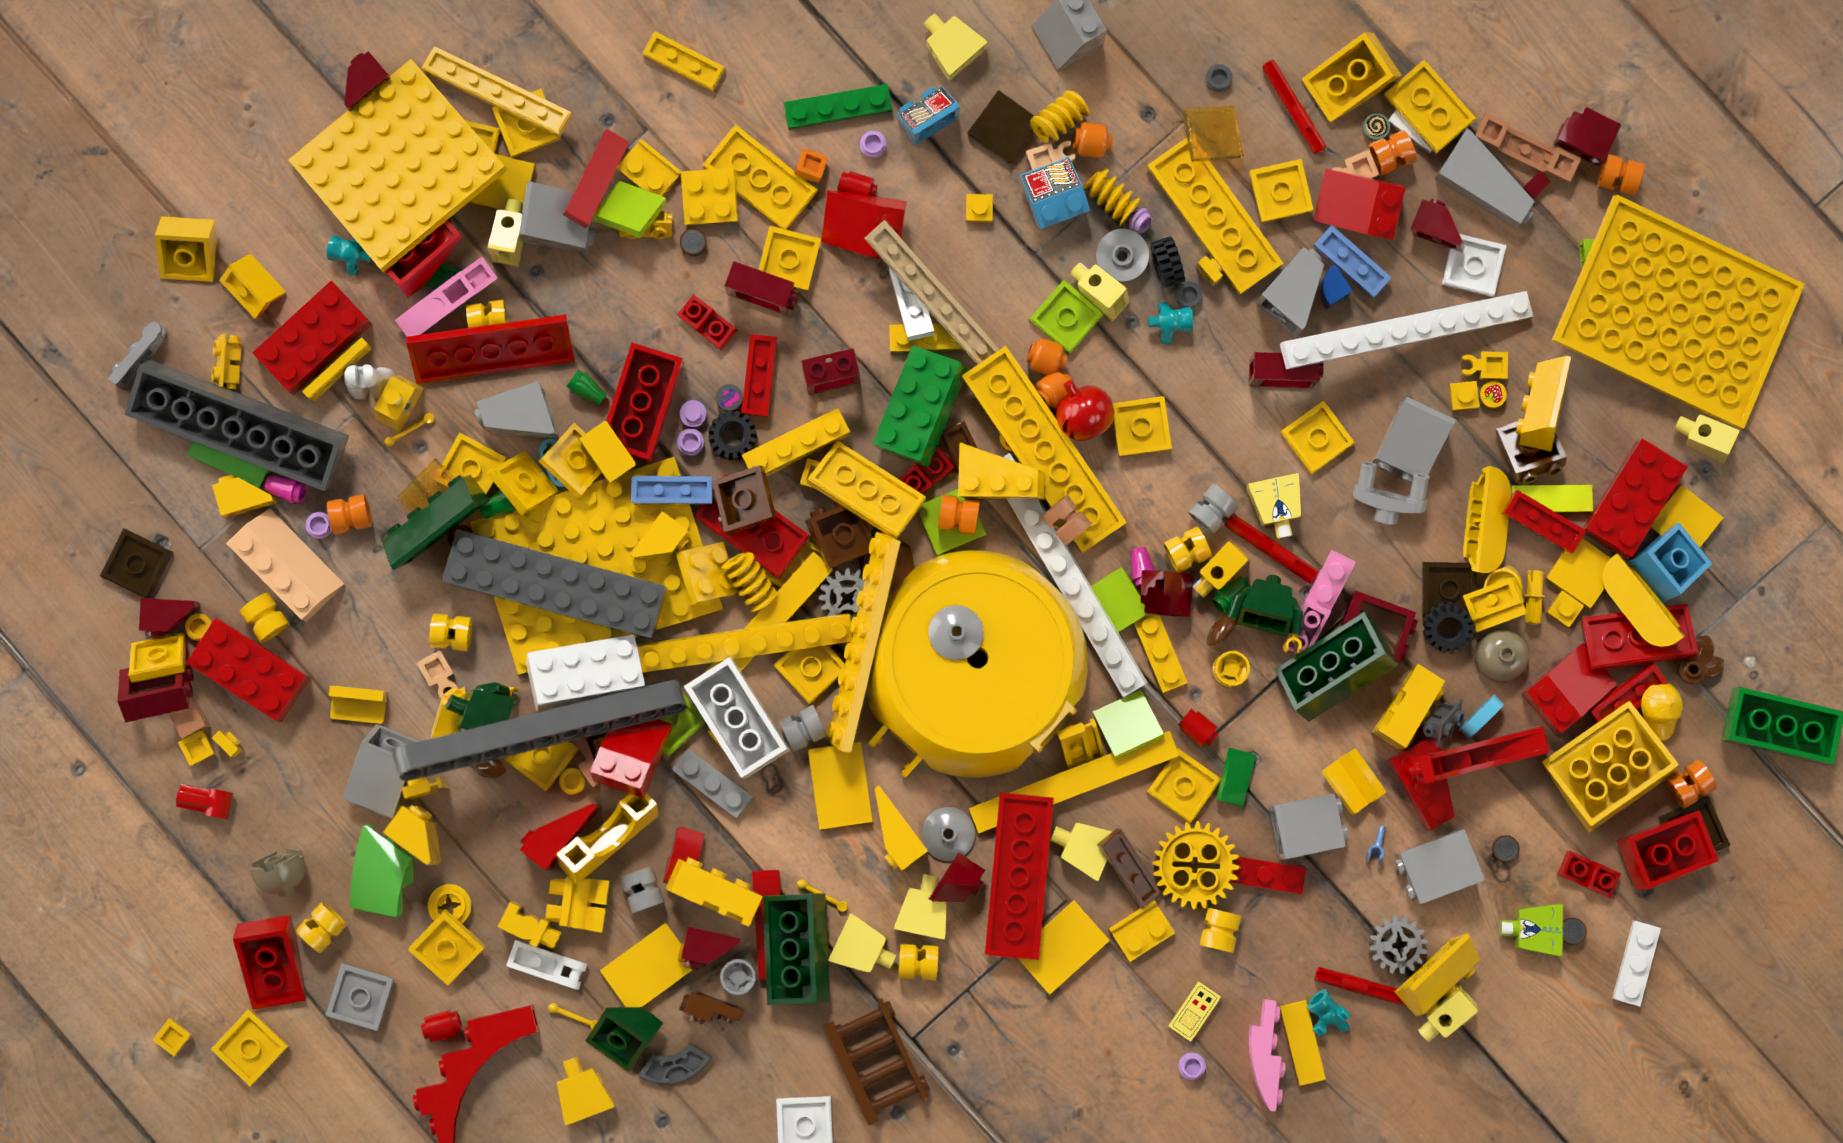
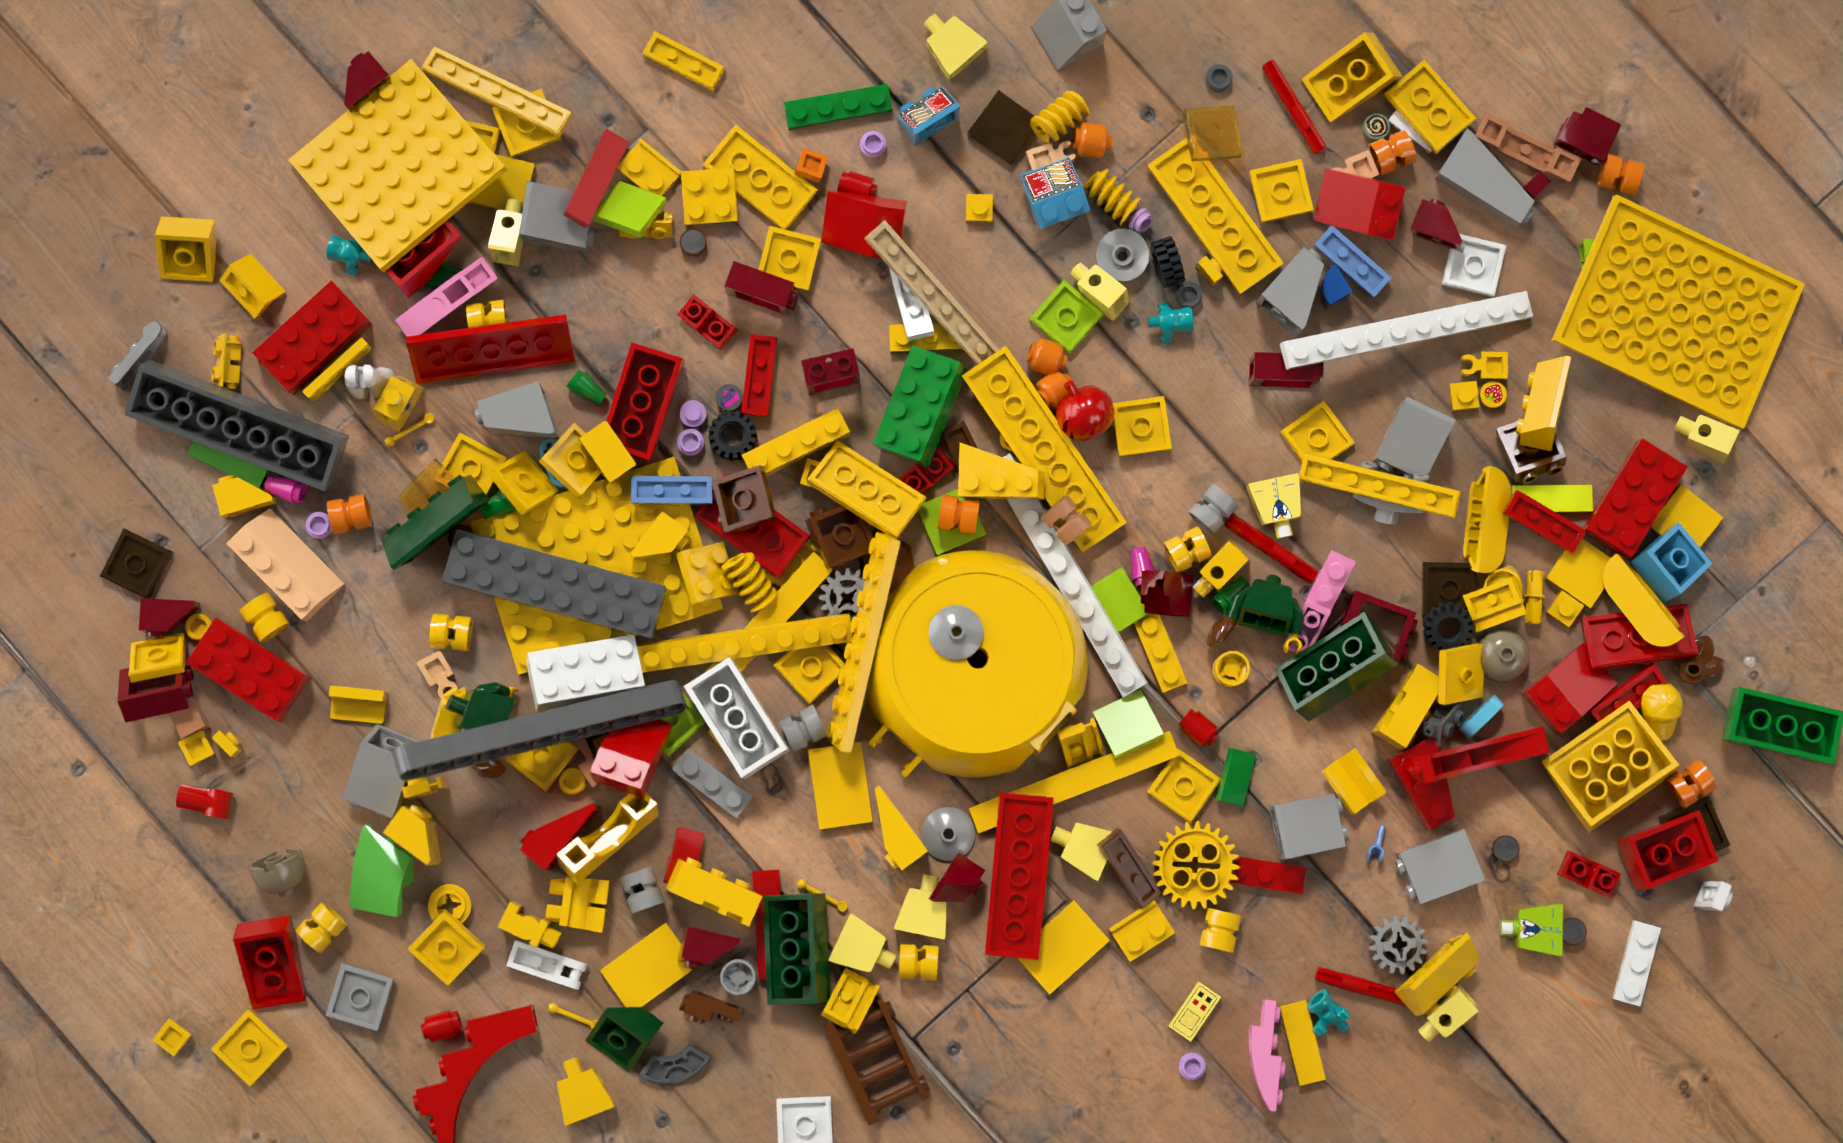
none -> yellow plate [821,968,880,1034]
none -> yellow tile [1299,453,1462,518]
none -> yellow plate [1438,643,1484,705]
none -> white plate [1693,881,1732,911]

